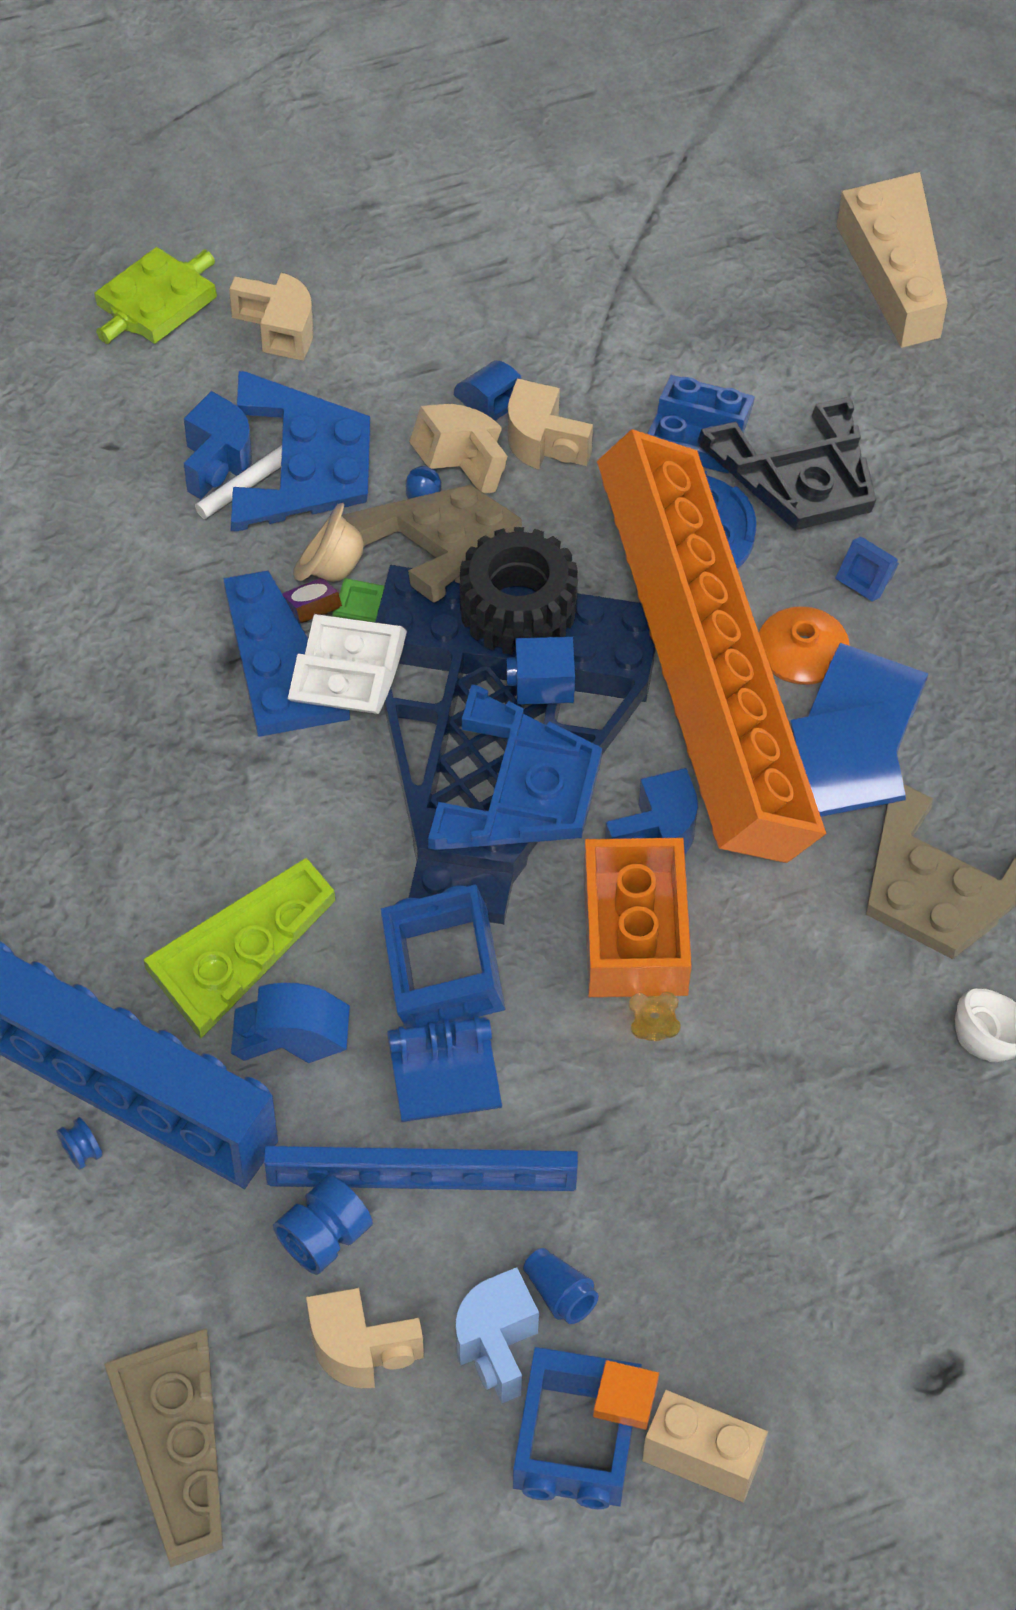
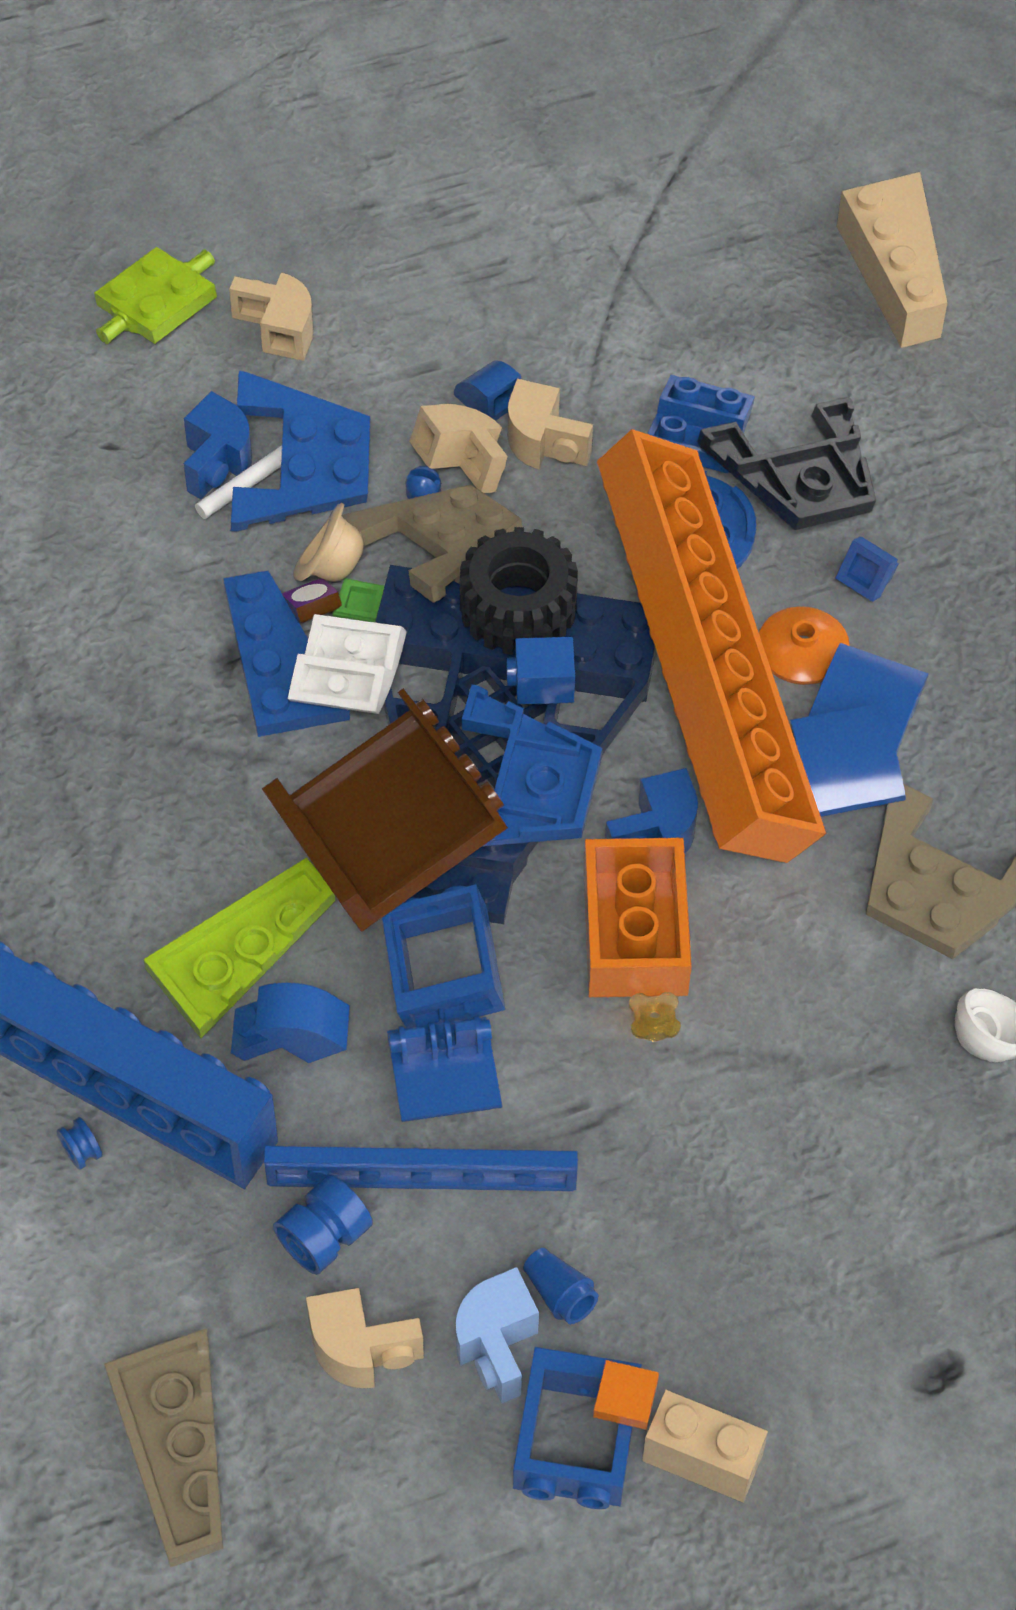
none -> reddish brown panel [262,688,508,932]

